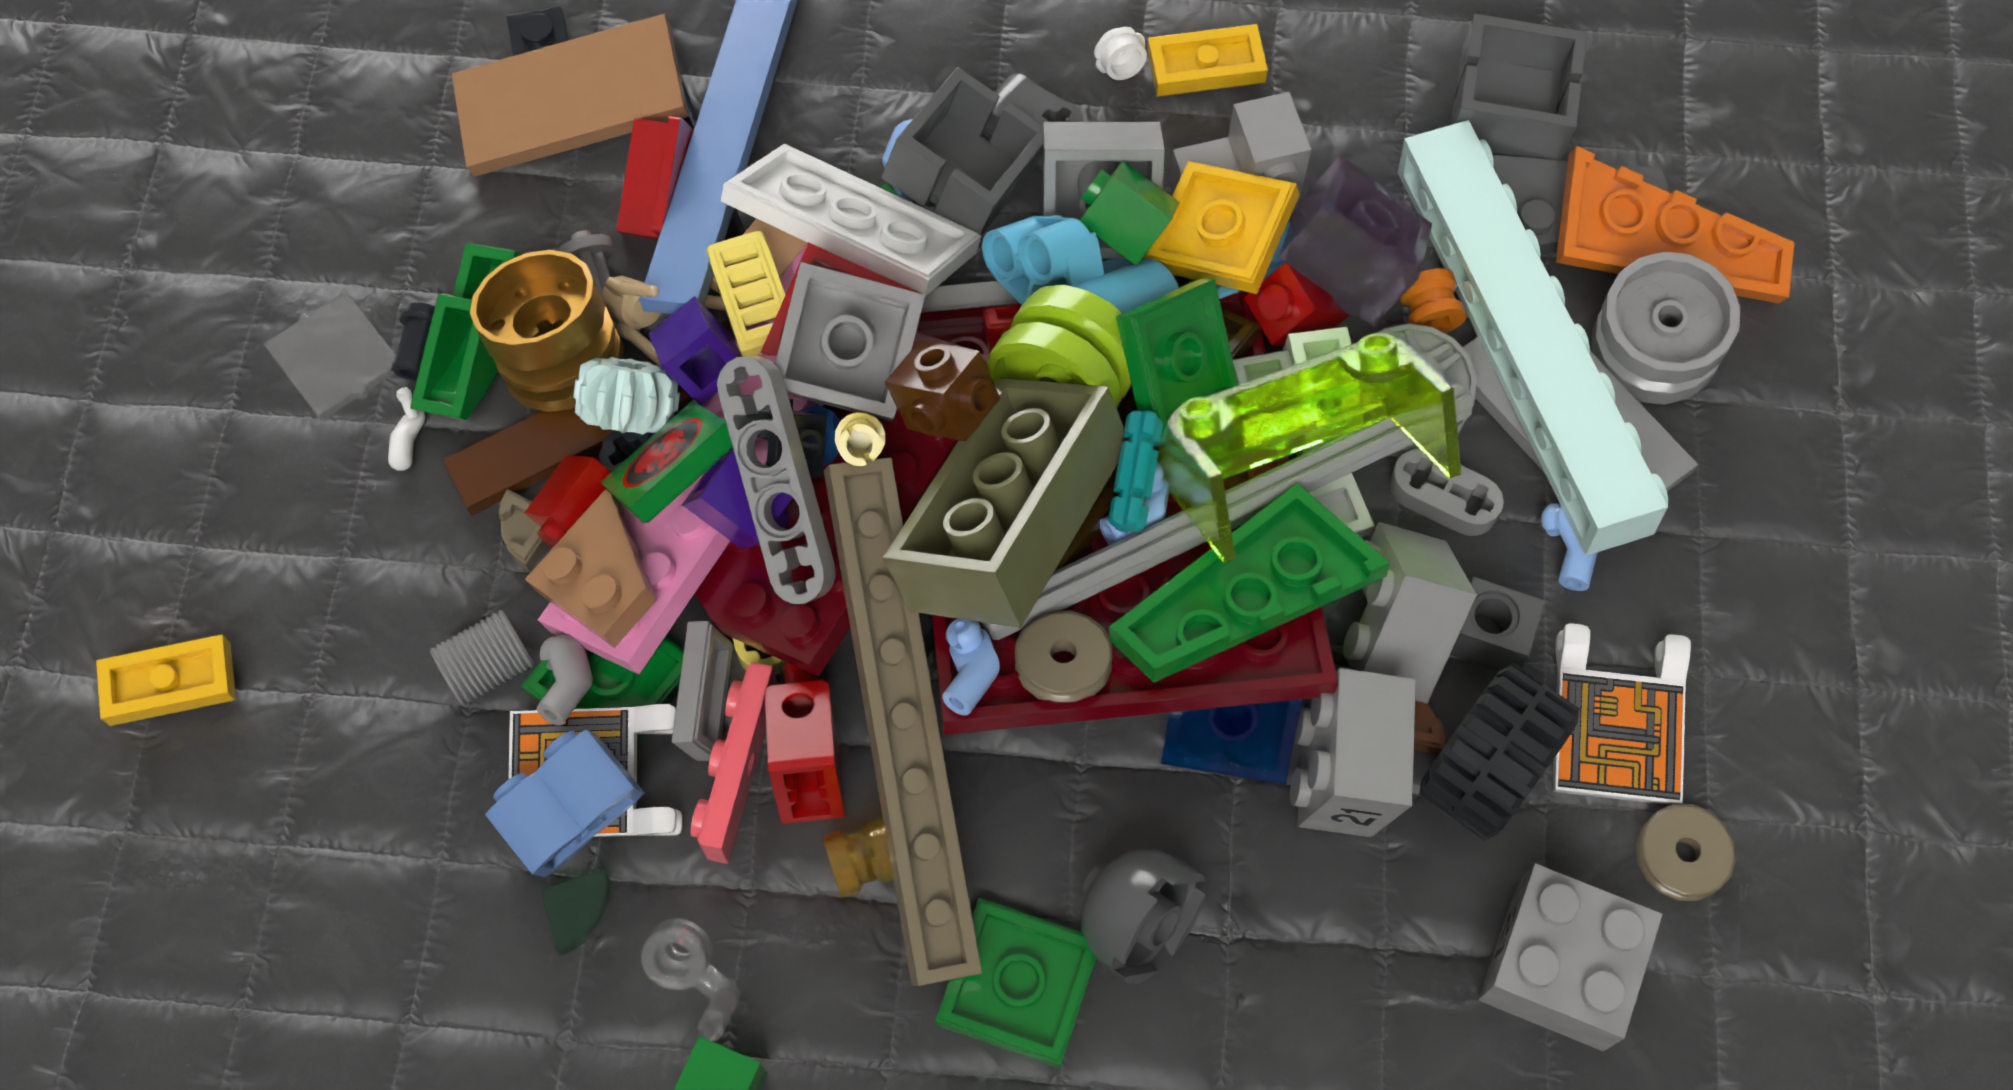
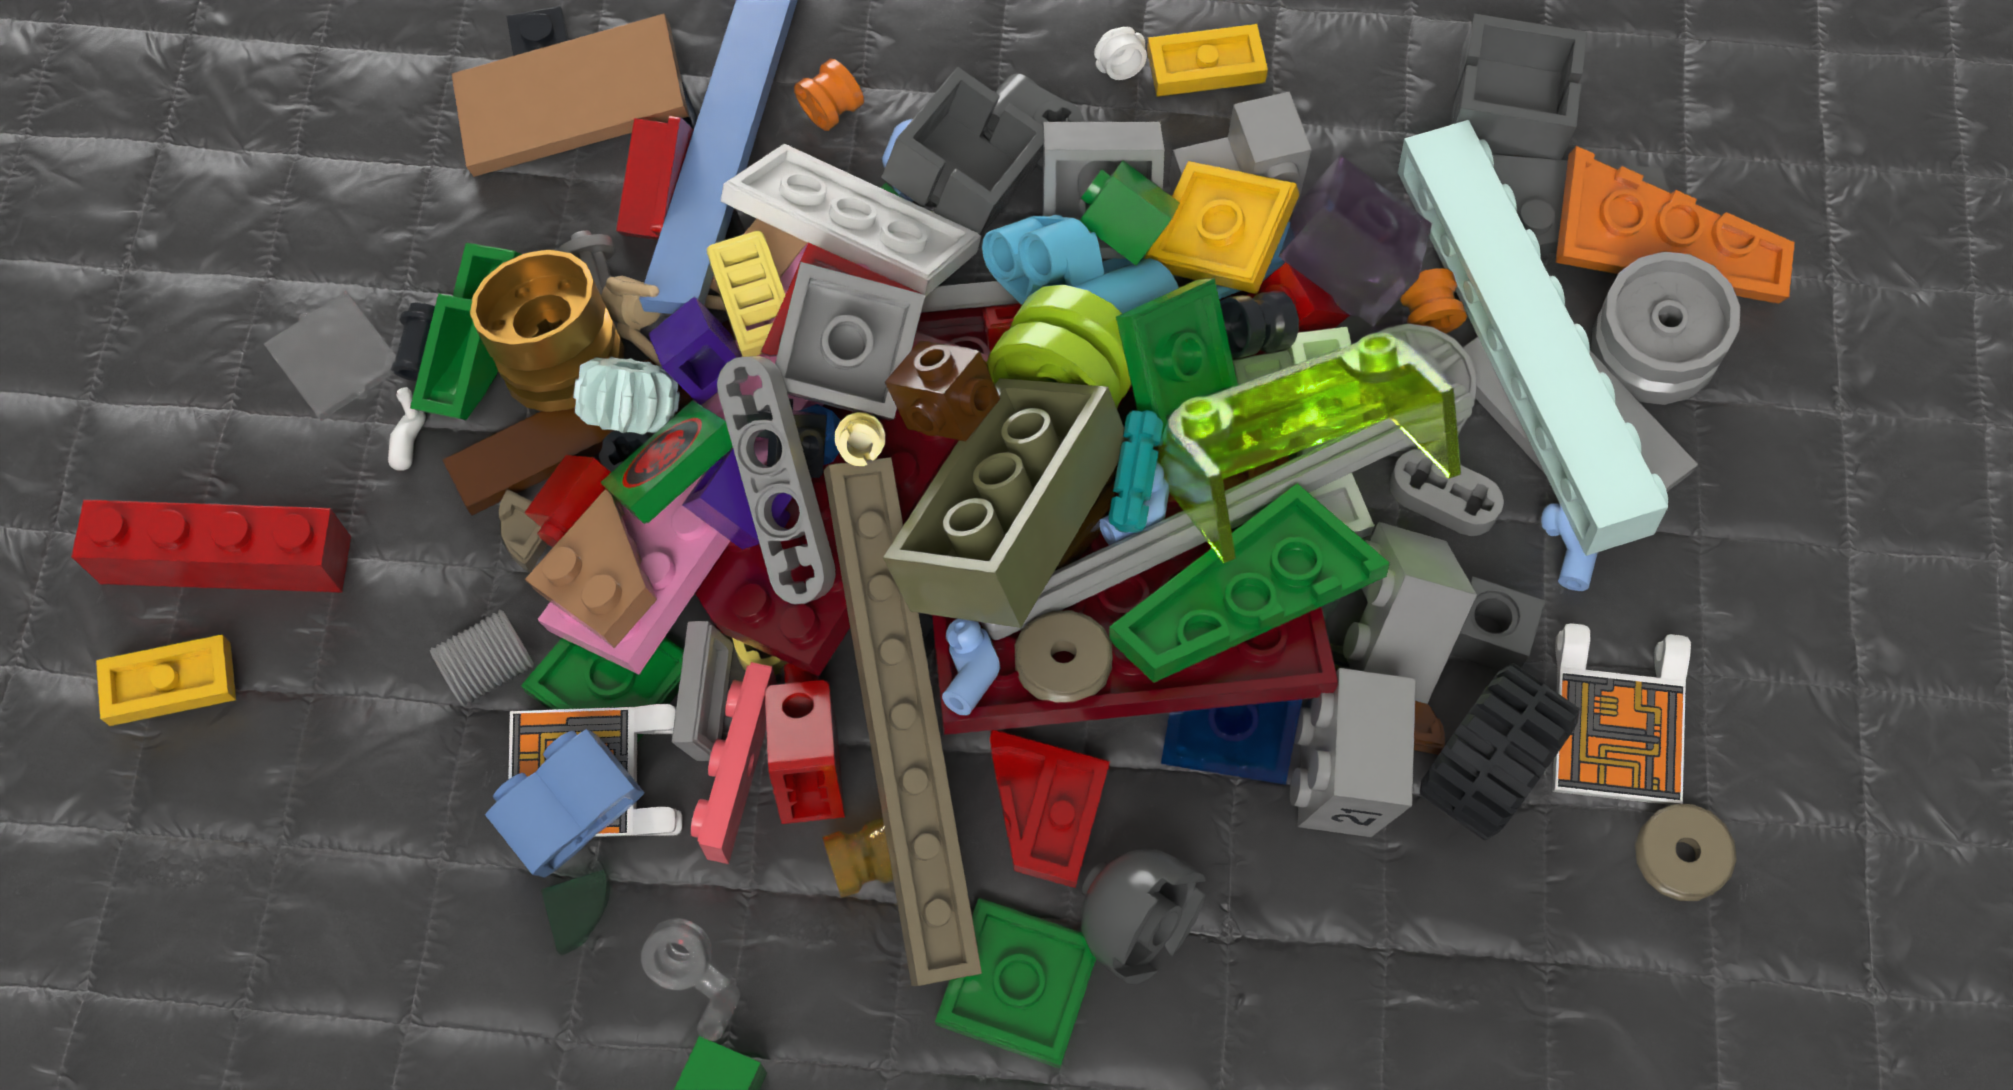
light grey arm [537,633,593,726] -> none
light grey brick [1478,863,1663,1051] -> none
none -> red brick [71,500,351,593]
none -> orange wheel [794,59,864,131]
none -> red wing [989,730,1110,888]
none -> black wheel [1220,291,1299,358]

